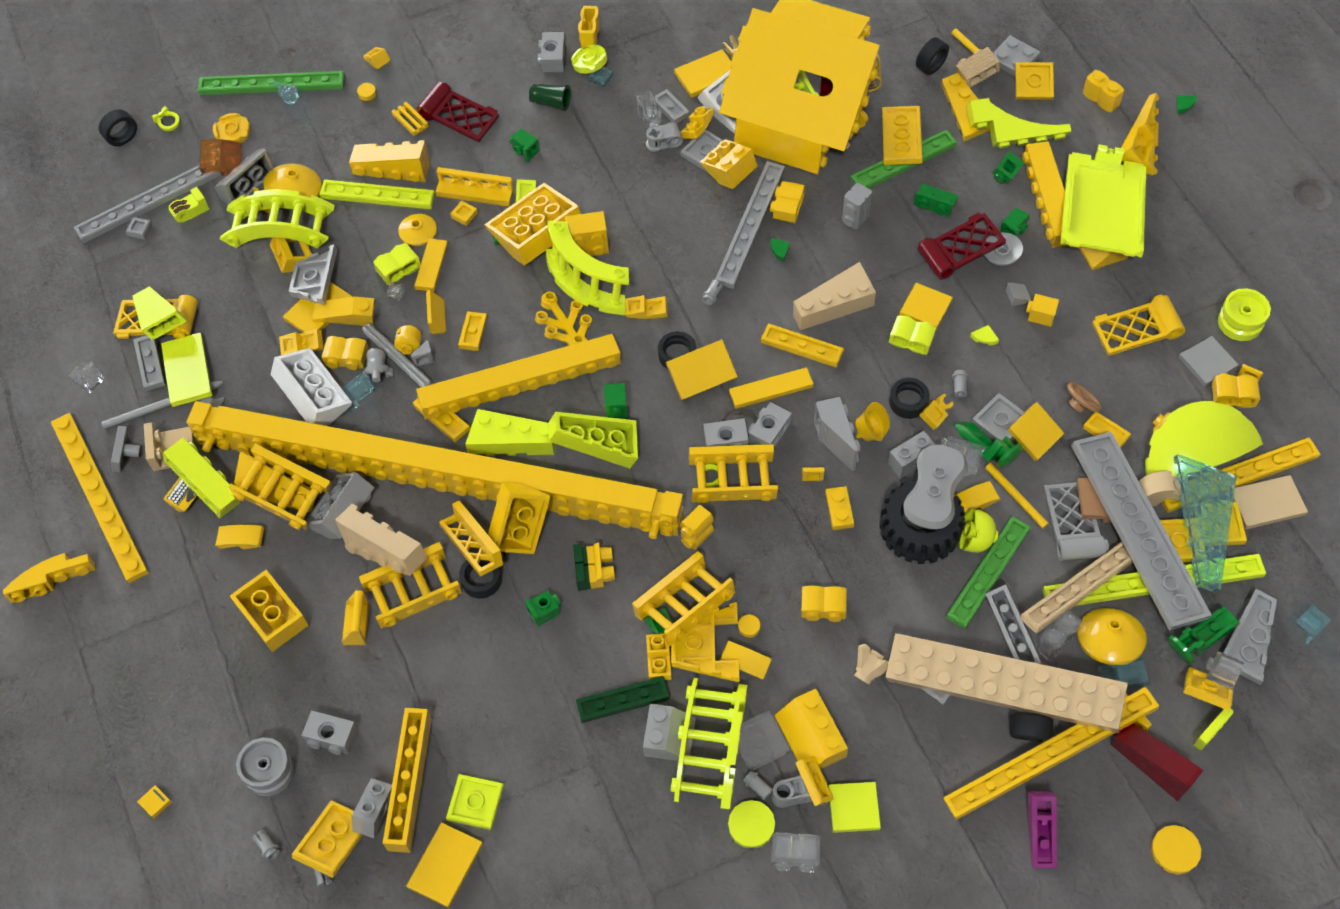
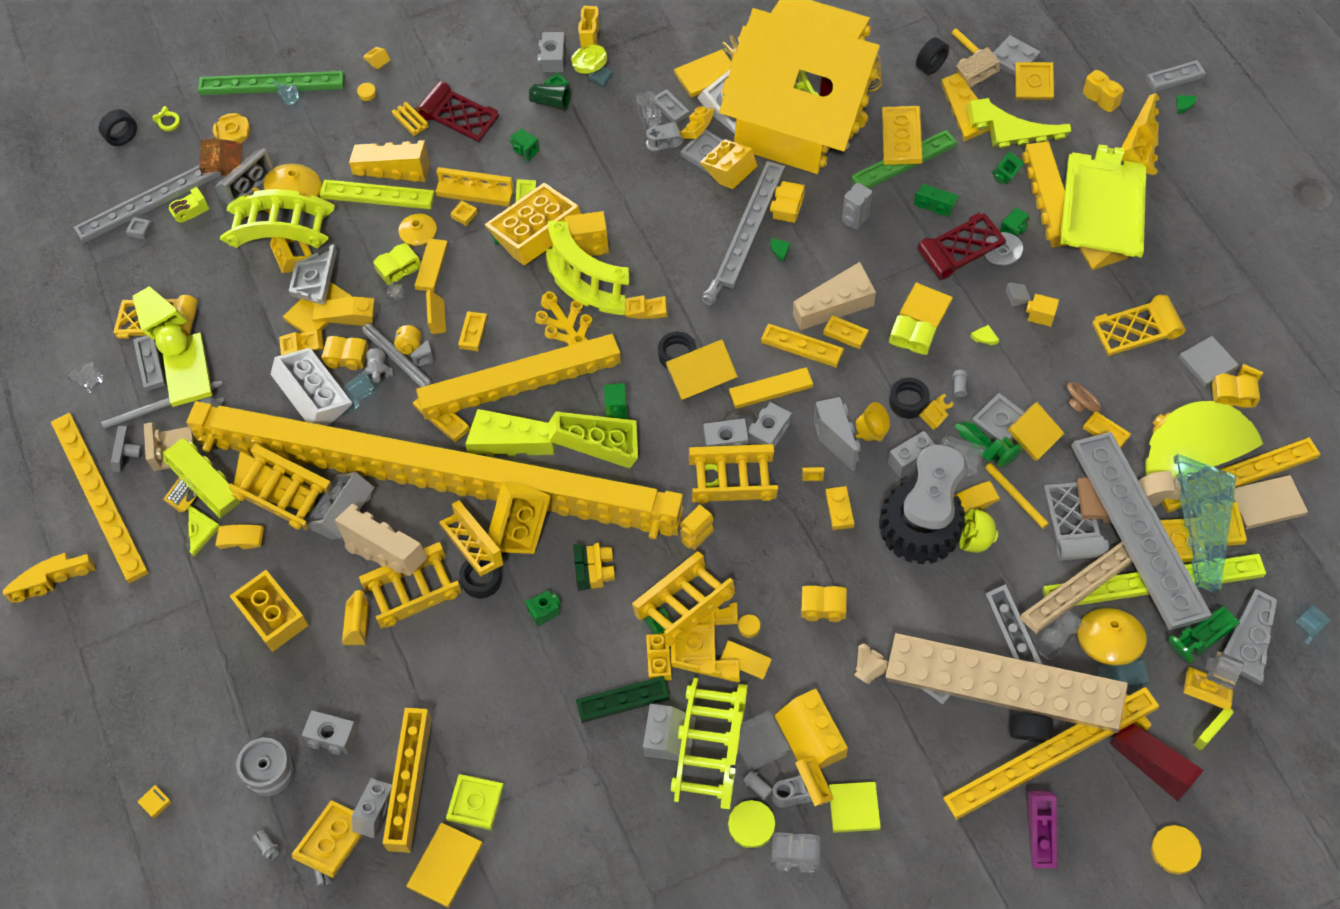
bright green tile [946,516,1031,629] -> none
neon yellow wheel [1218,288,1271,341] -> none
none -> neon yellow hair [155,323,187,357]
none -> neon yellow tile [188,505,220,557]
none -> green tile [544,72,570,86]
none -> yellow plate [823,315,869,350]
none -> light grey tile [1146,60,1206,92]

